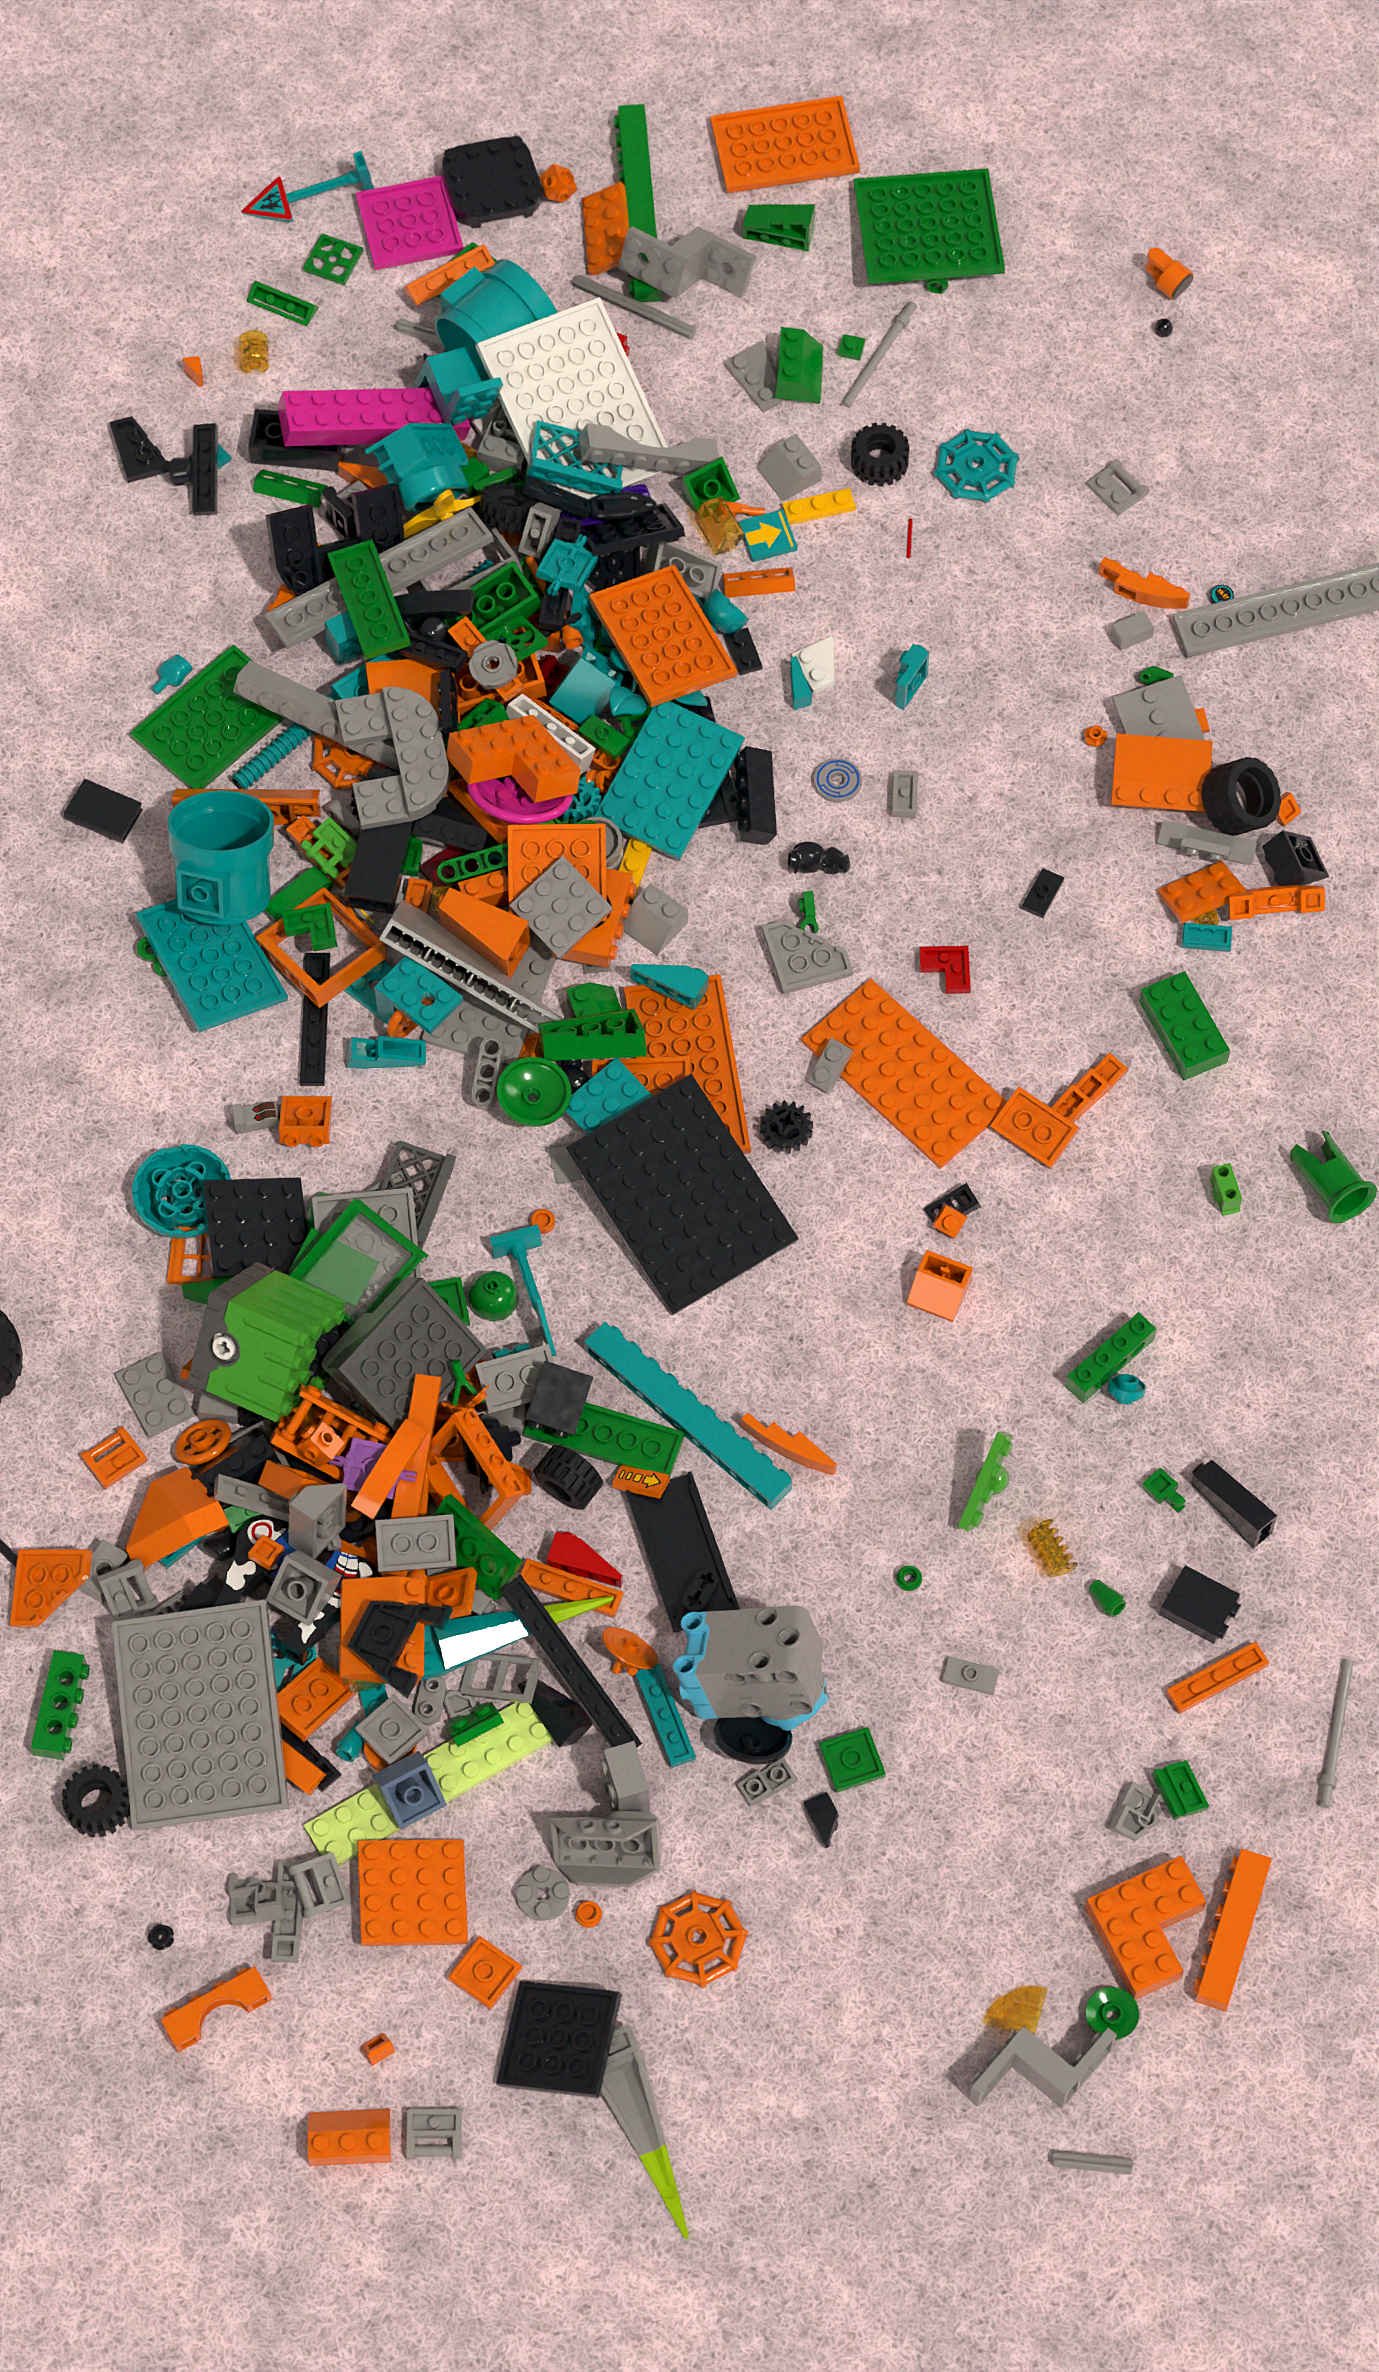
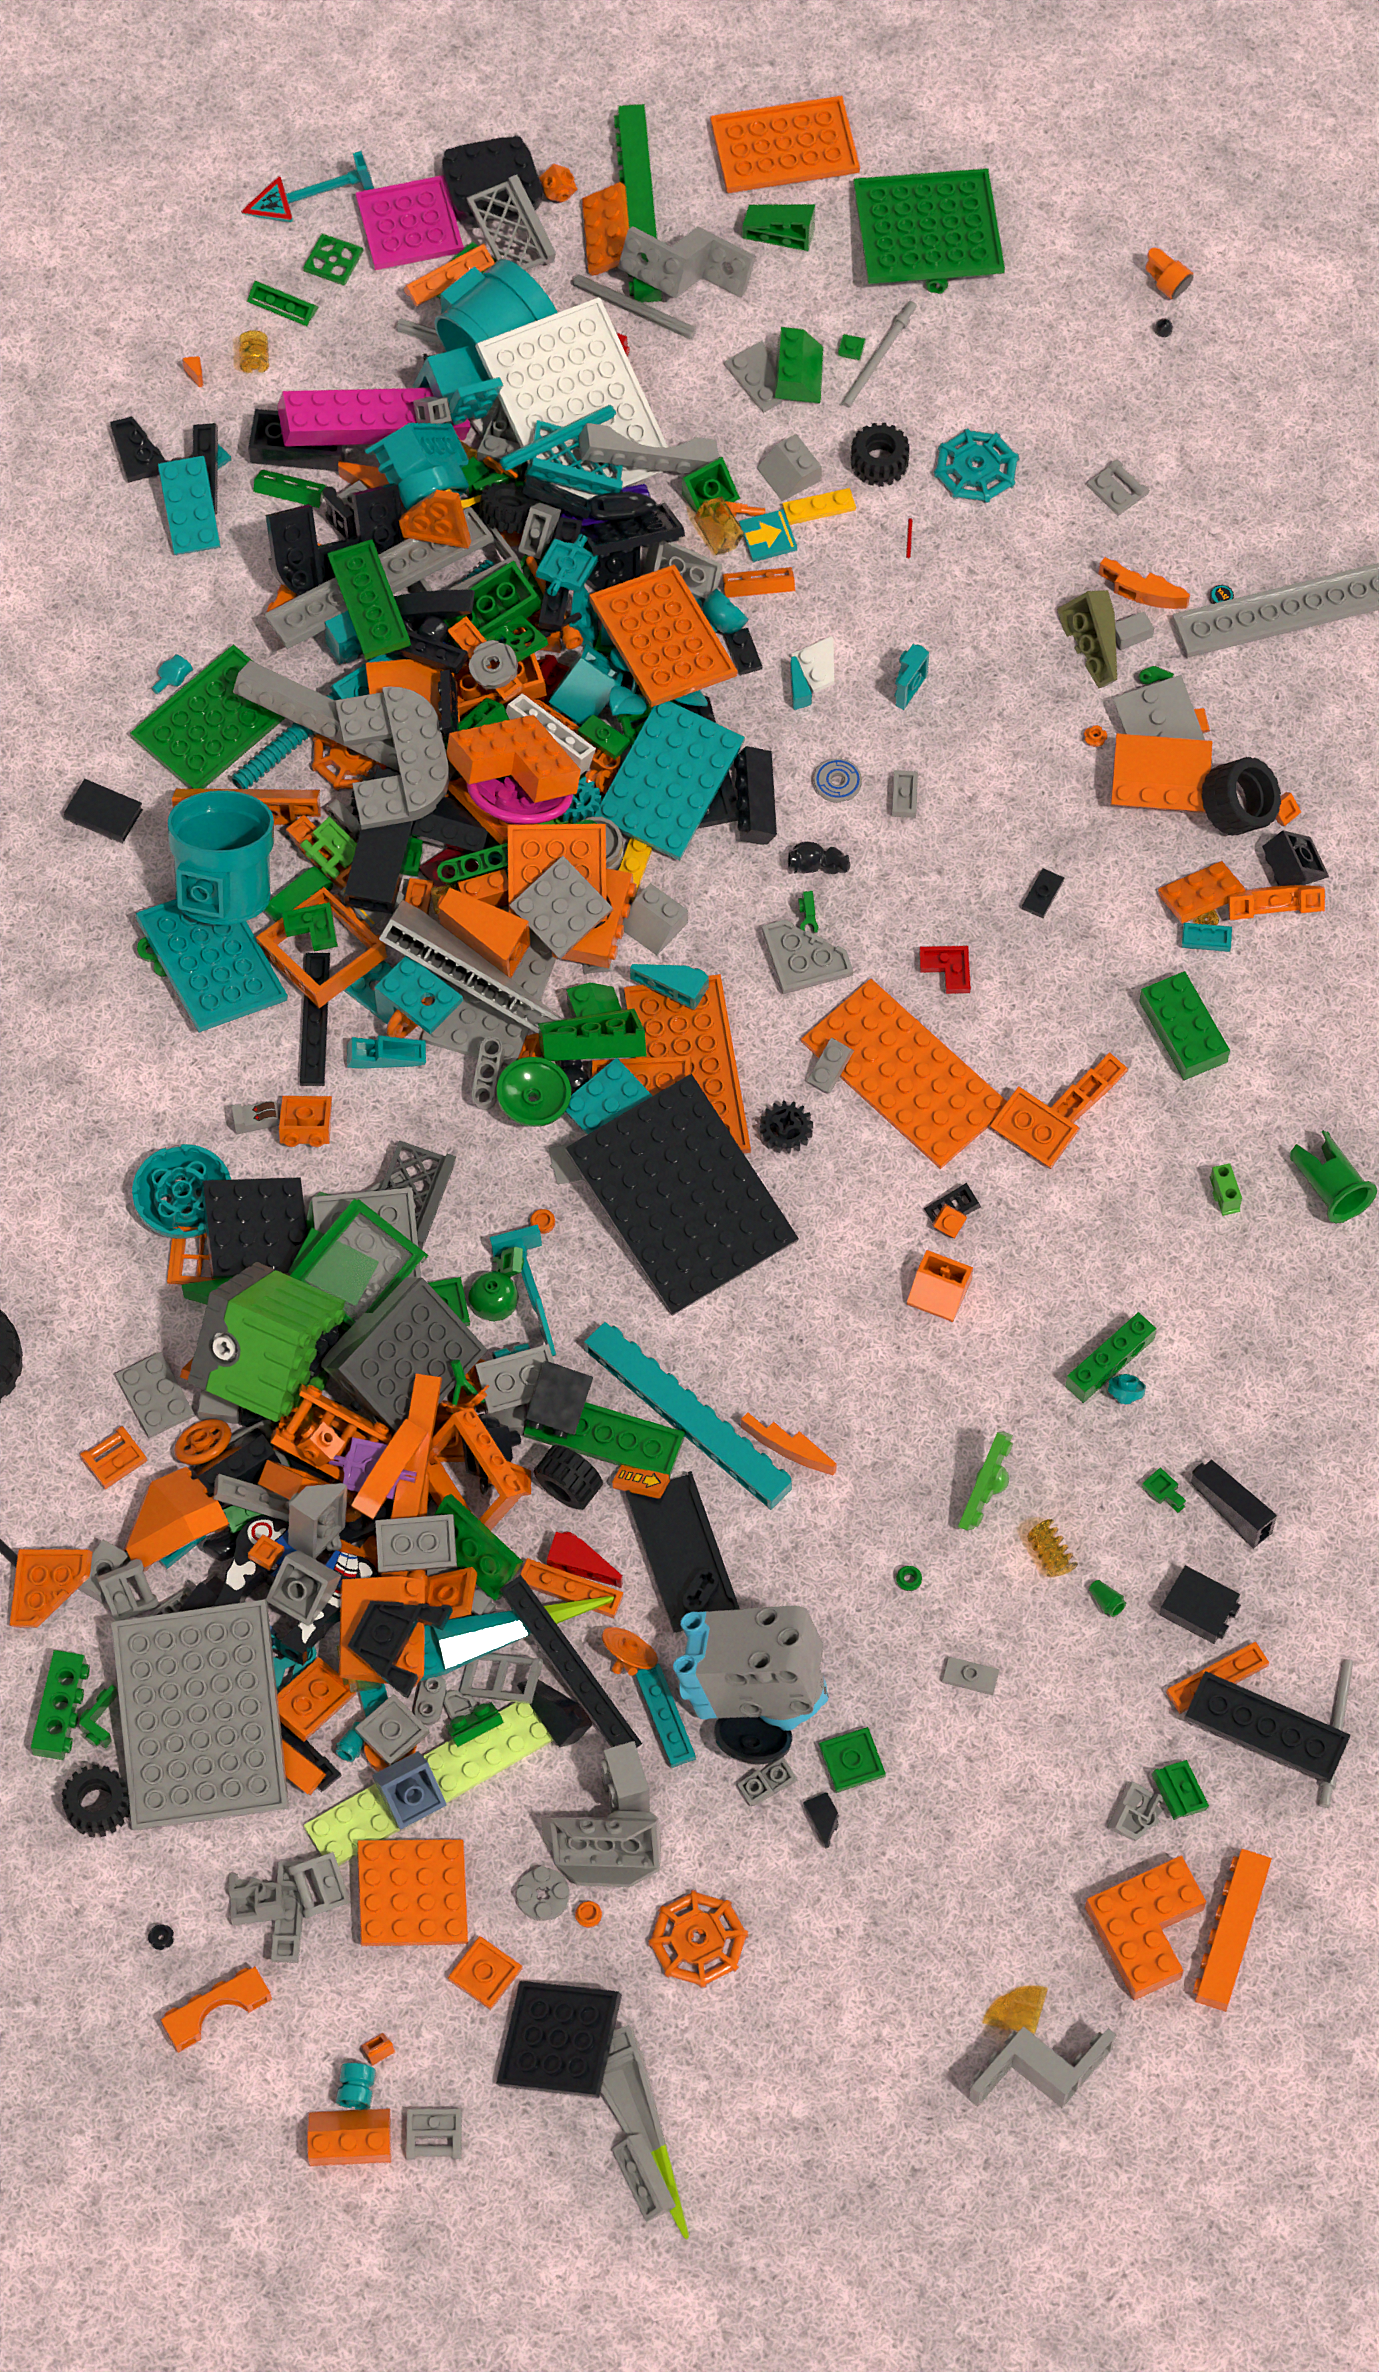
light grey axle [1052,2151,1133,2174] -> none
green dish [1085,1987,1139,2040] -> none
light grey bracket [1158,820,1257,865] -> none
none -> green bracket [79,1684,119,1749]
none -> teal plate [158,456,221,555]
none -> teal wheel [336,2063,376,2110]
none -> orange plate [399,490,472,549]
none -> light grey brick [414,397,451,423]
none -> light grey fence [467,175,556,271]
none -> orange piece [484,456,518,479]
none -> green plate [492,1247,524,1277]
none -> teal axle [500,405,616,470]
none -> light grey slope [612,2134,675,2222]
none -> olive wedge [1057,590,1117,688]
none -> black plate [1184,1671,1351,1783]

